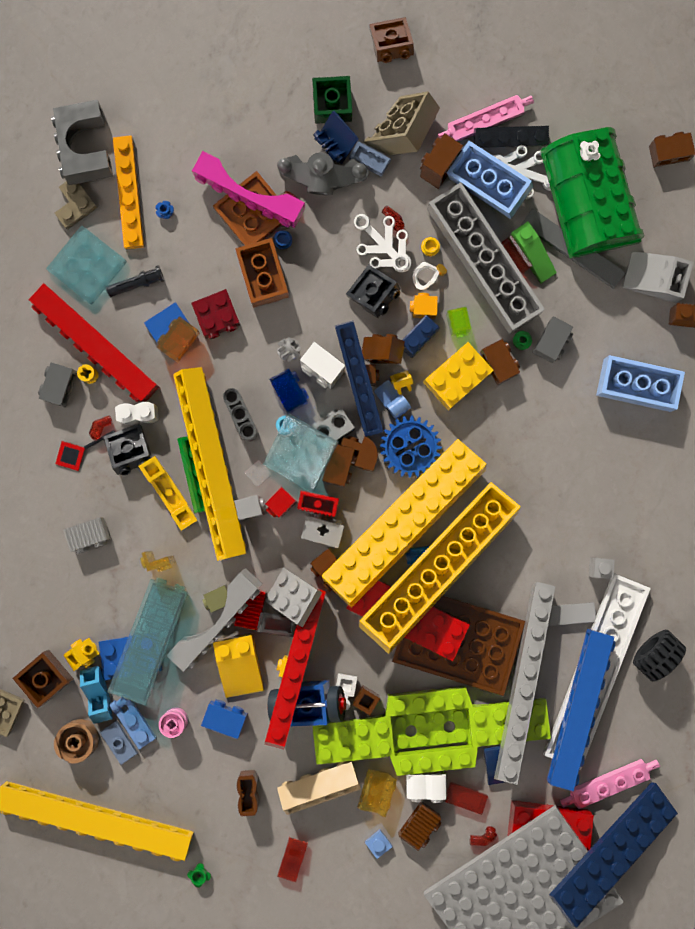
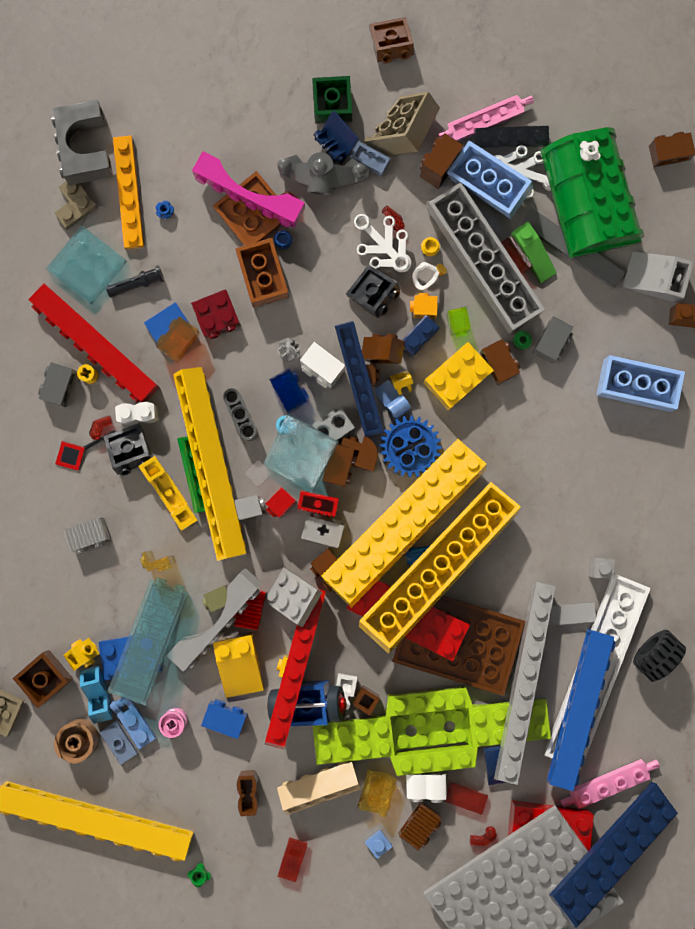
dark grey tile [257,612,296,637] -> none

